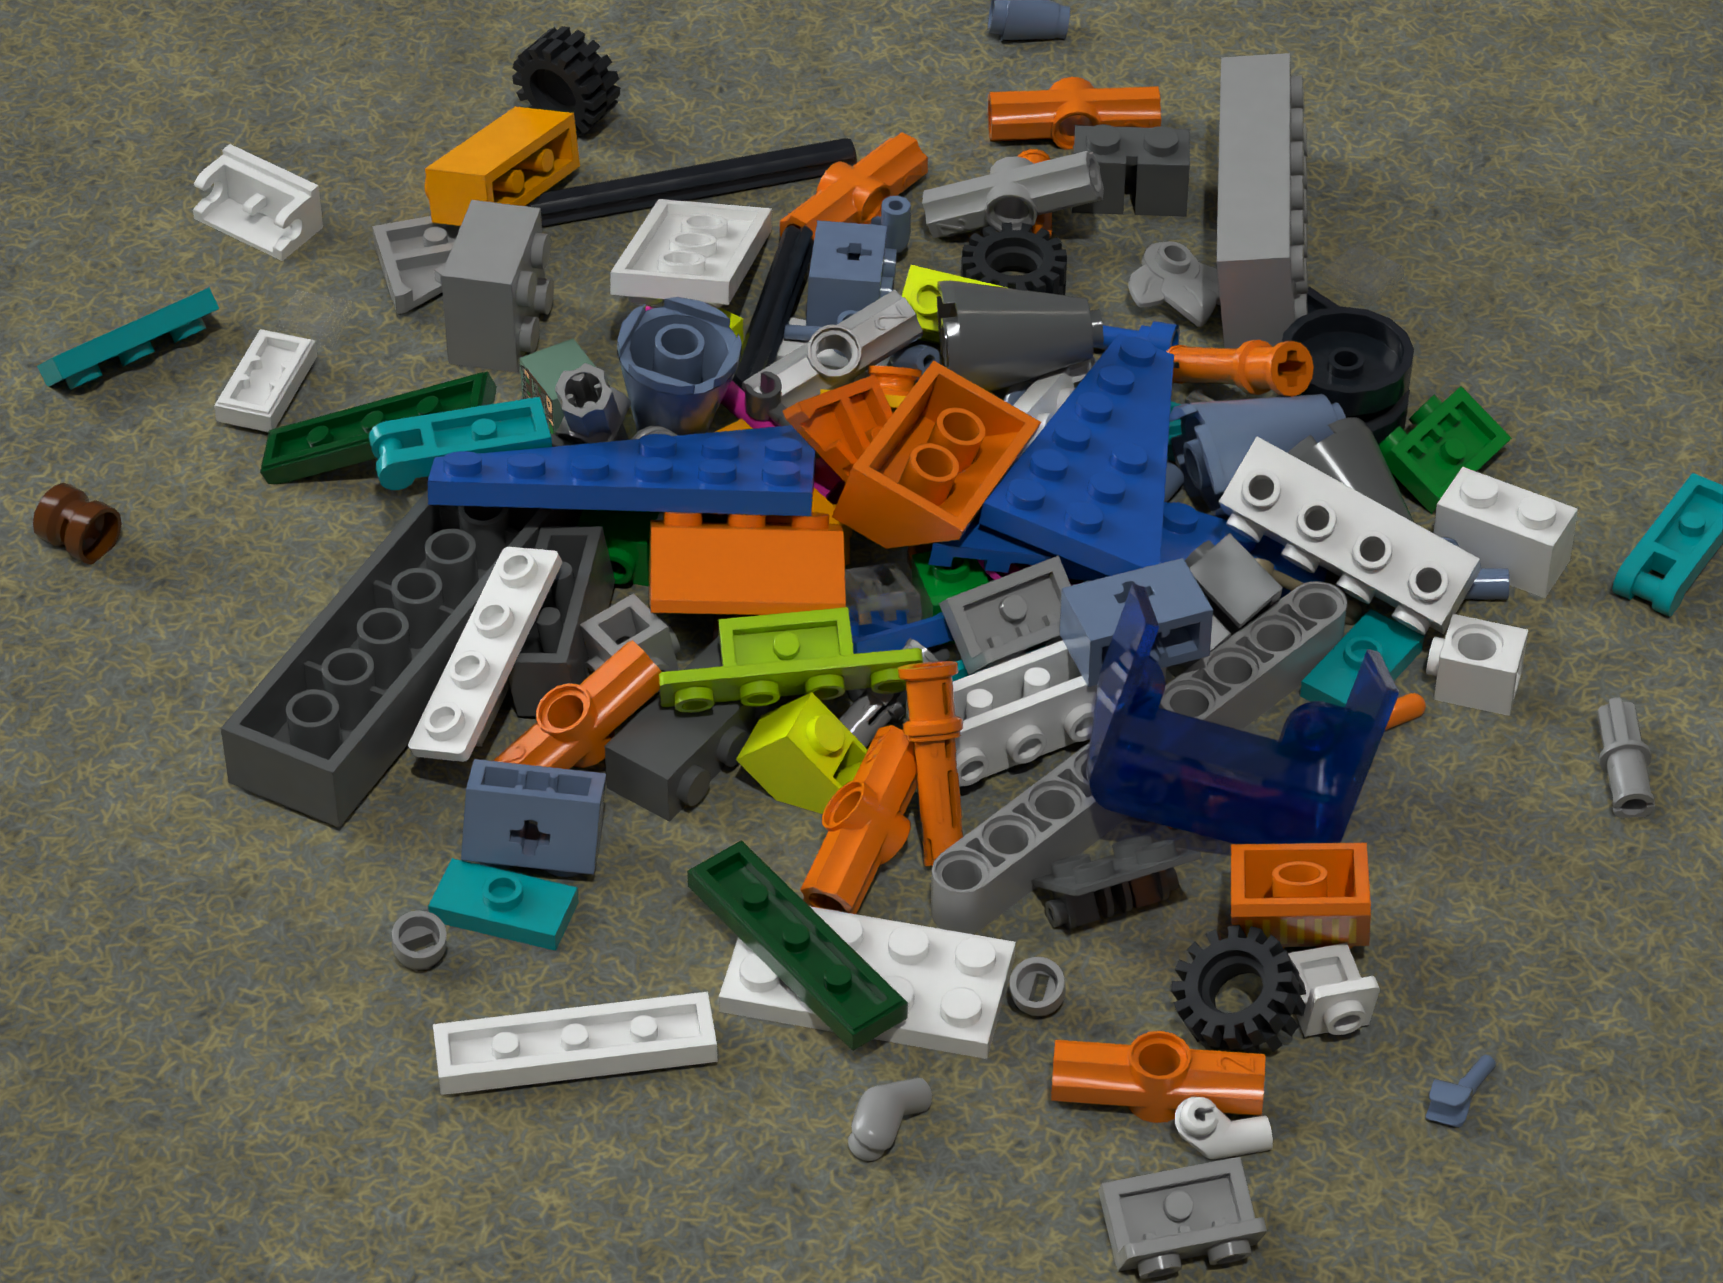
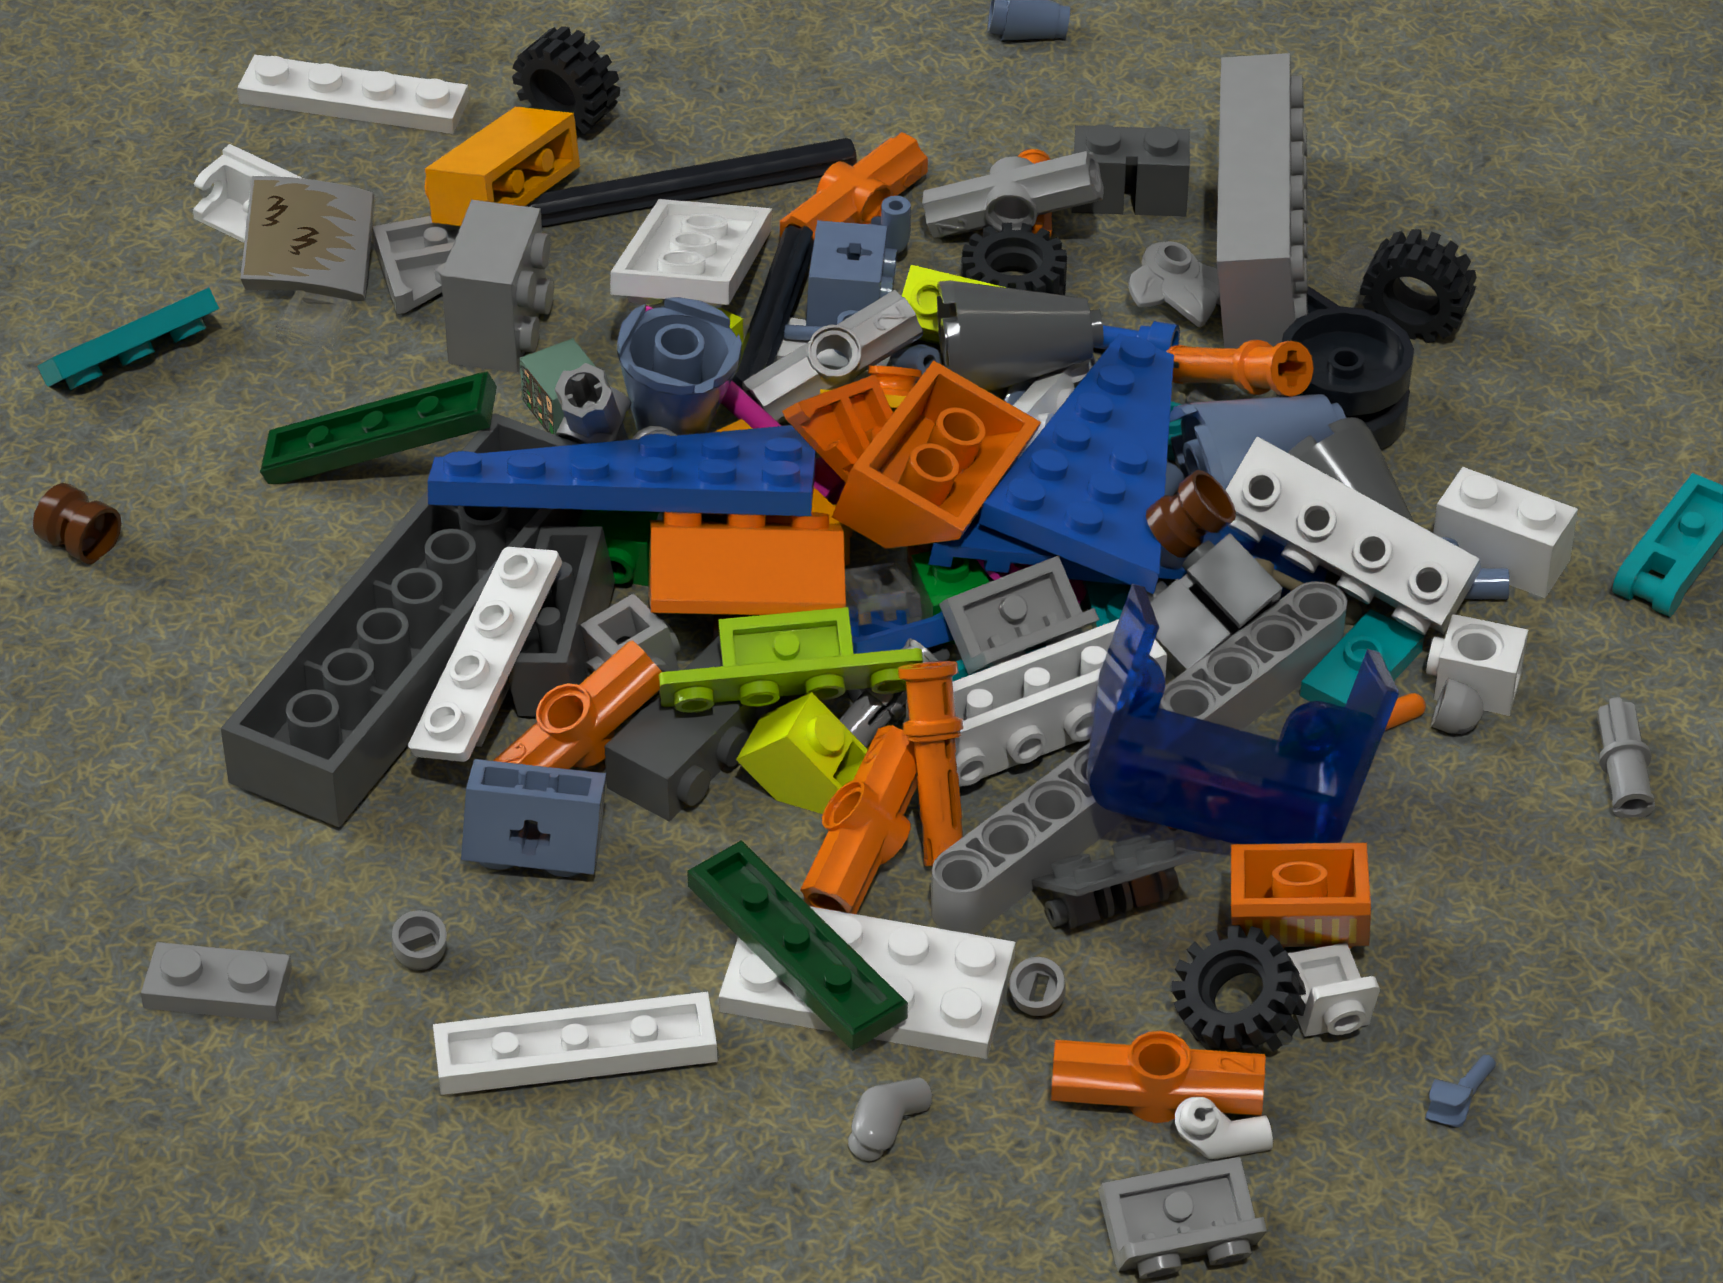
white plate [214,329,317,432] -> none
teal plate [369,397,552,490] -> none
teal plate [428,858,579,951] -> none
dark grey hand [745,371,791,426] -> none
orange piece [988,77,1161,150] -> none
sand blue brick [1060,558,1213,687] -> none
green bracket [1378,386,1512,514] -> none
none -> light grey plate [141,942,292,1022]
none -> white plate [237,55,469,134]
none -> slope [240,176,375,301]
none -> reddish brown wheel [1146,470,1236,558]
none -> black tyre [1360,229,1477,343]
none -> light grey hinge [1431,678,1483,734]

